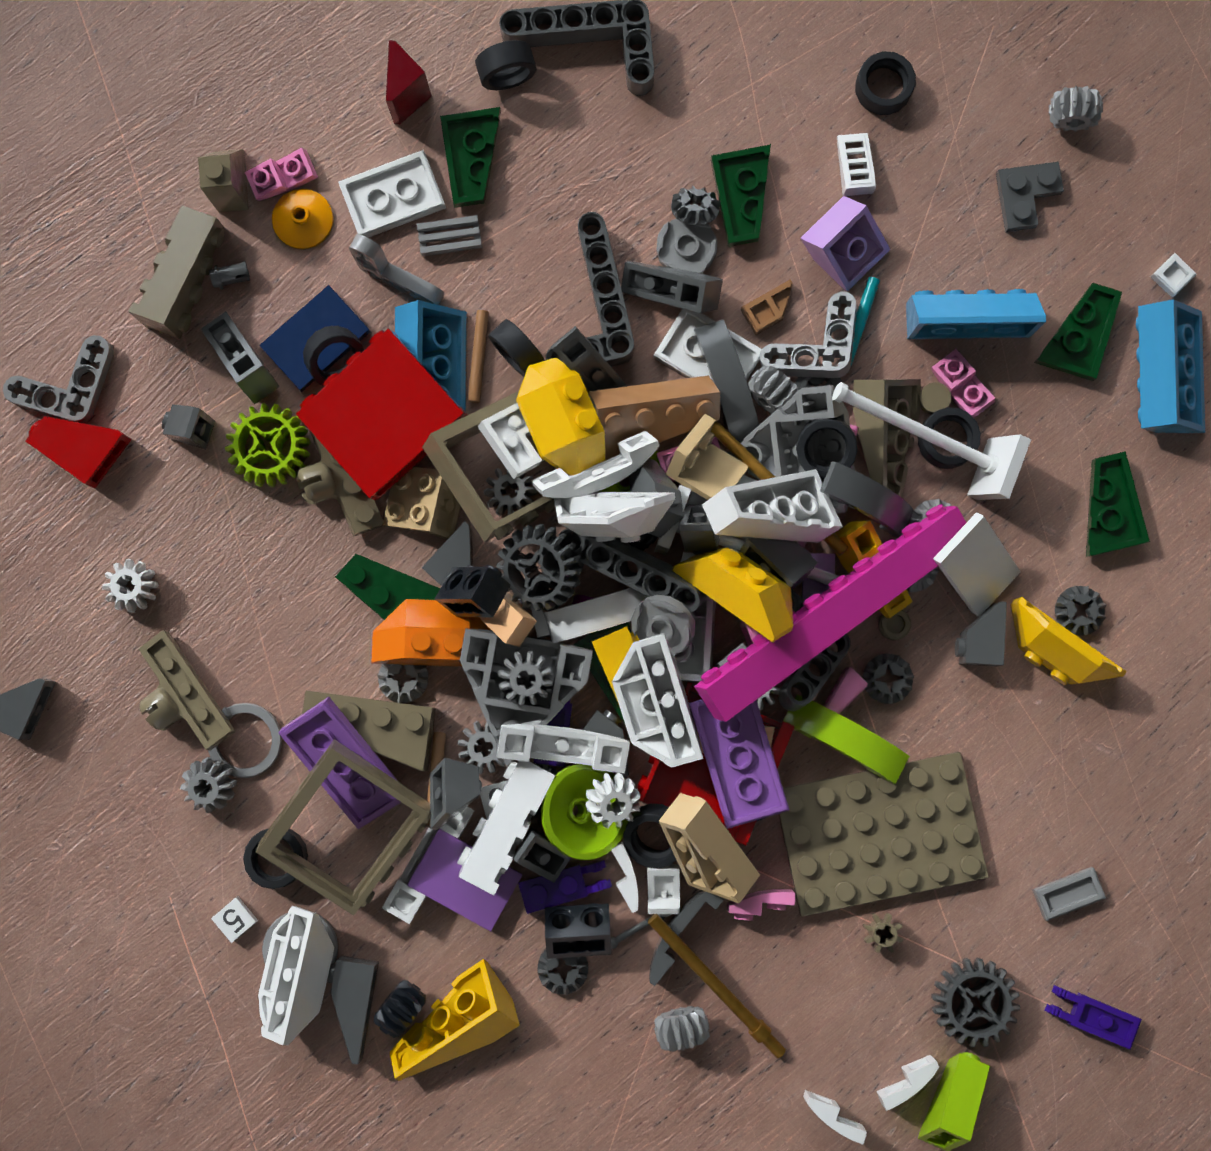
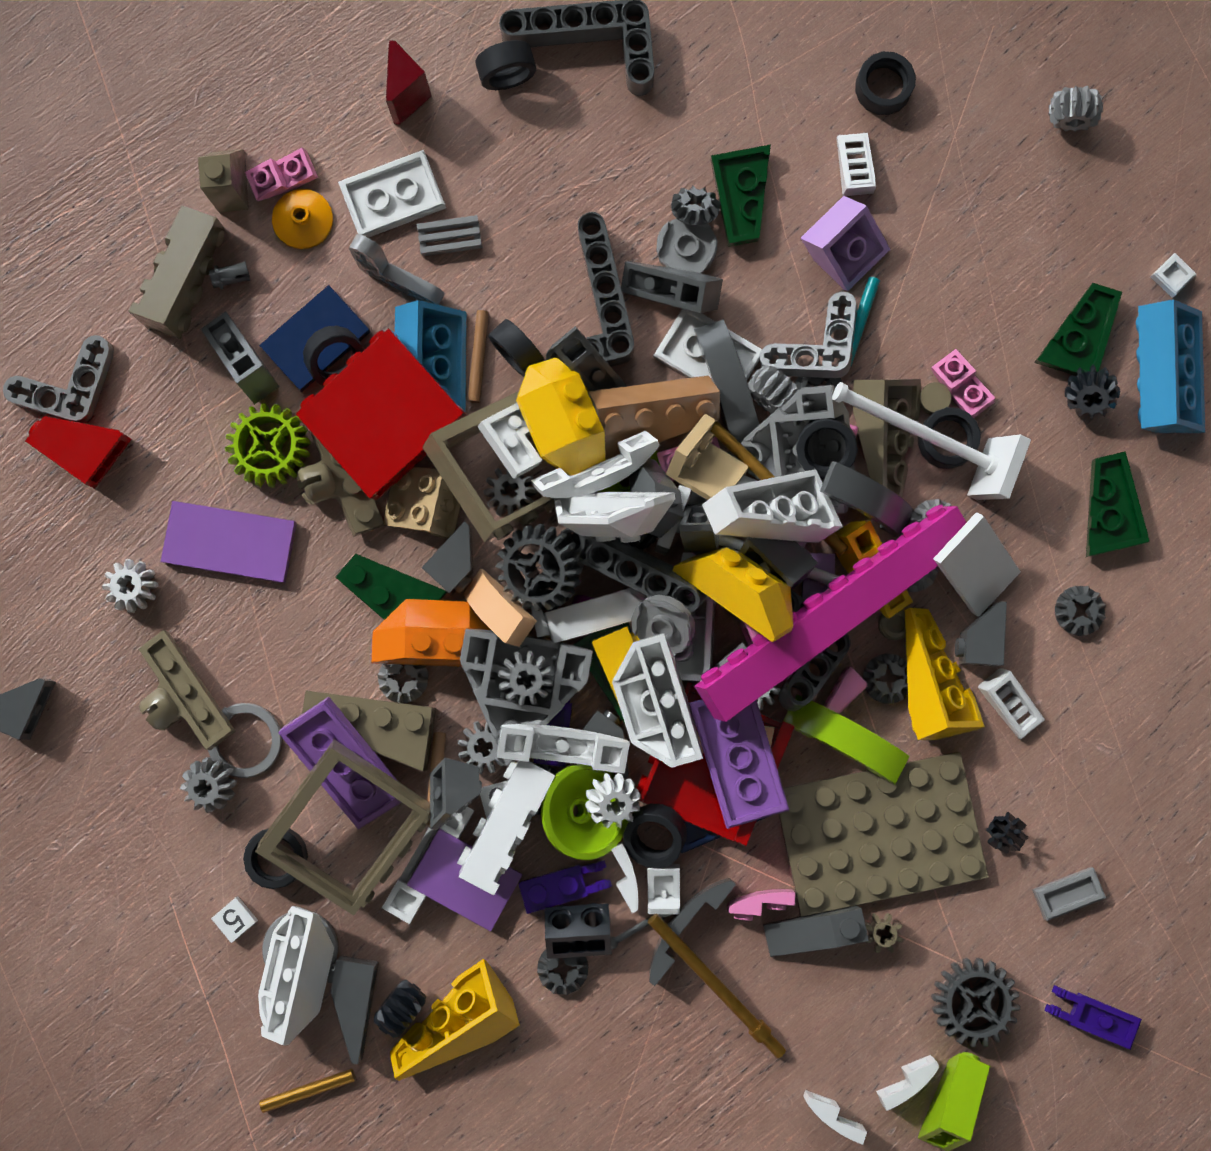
dark grey slope [162,404,215,450] -> none
black brick [435,565,511,617] -> none
dark green wing [440,107,501,208] -> none
dark grey slope [513,827,571,883] -> none
light grey gear [654,1006,710,1052] -> none
tan wedge [659,793,760,904] -> none
medium nougat tile [741,279,793,335] -> none
dark azure slope [906,289,1046,339] -> none
dark grey plate [996,161,1064,232] -> none
yellow wedge [1010,597,1127,685] -> none
none -> medium lavender tile [160,501,297,583]
none -> pearl gold bar [259,1068,356,1113]
none -> dark grey slope [763,905,869,957]
none -> yellow wedge [905,608,985,740]
none -> white slope [978,668,1045,739]
none -> black gear [986,812,1028,855]
none -> black gear [1064,364,1120,420]

